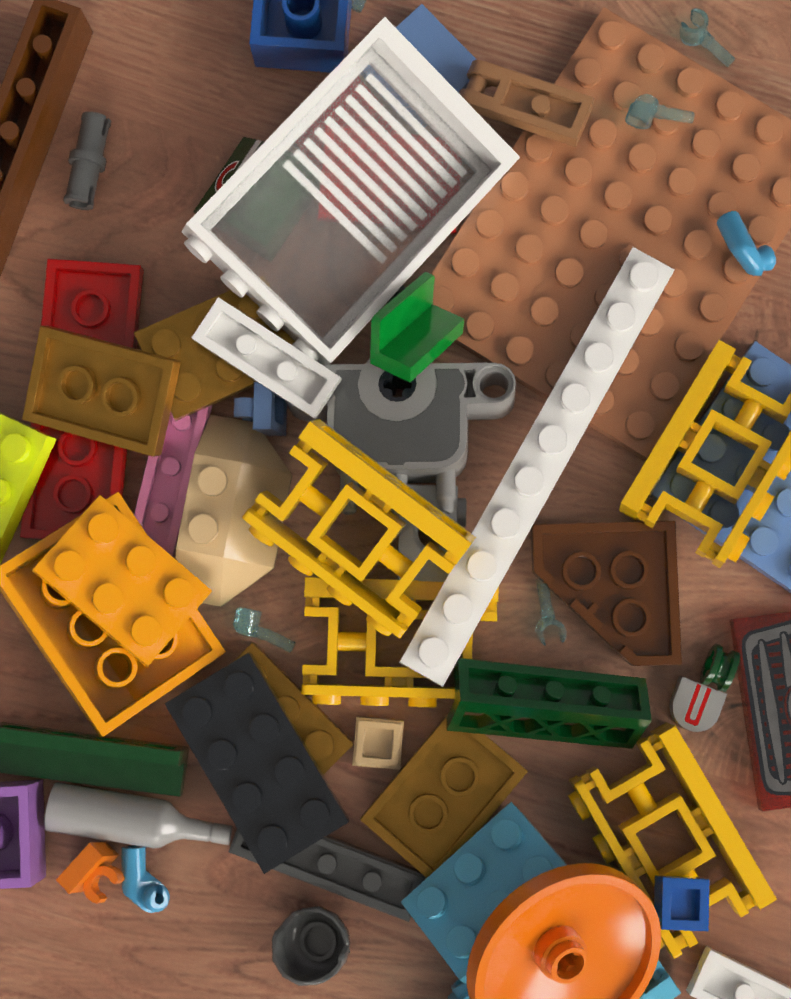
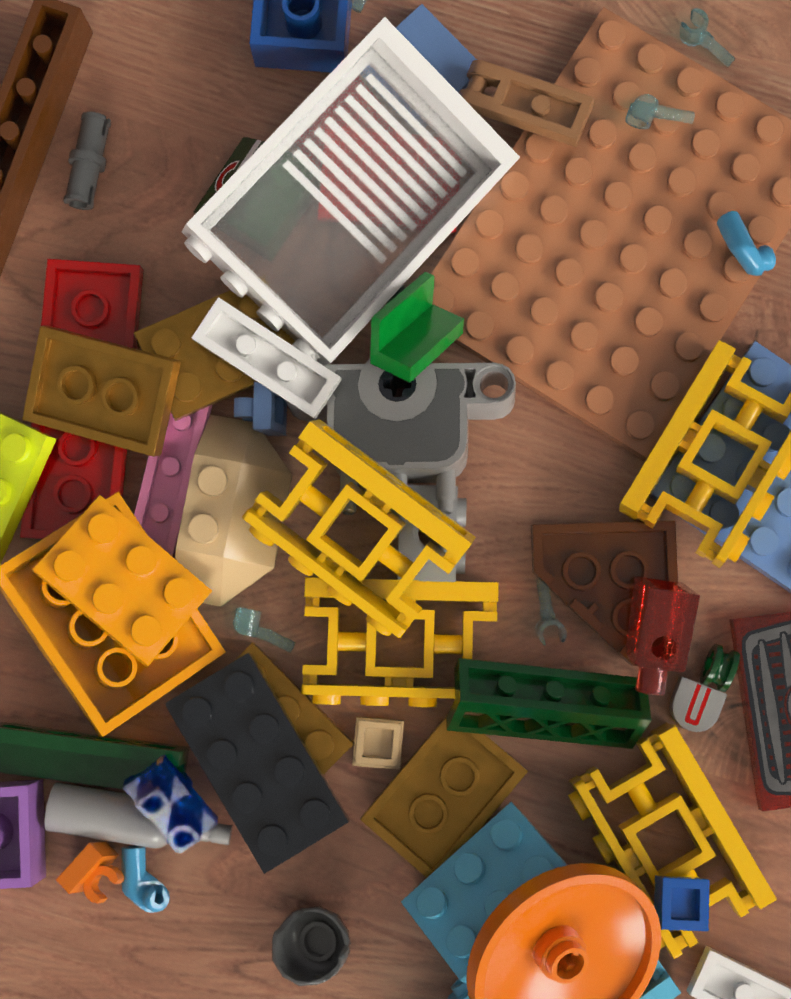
dark grey tile [228,829,425,922] -> none
white plate [399,247,675,687] -> none
none -> clear blue hips [123,754,218,853]
none -> clear red torso [626,576,700,695]

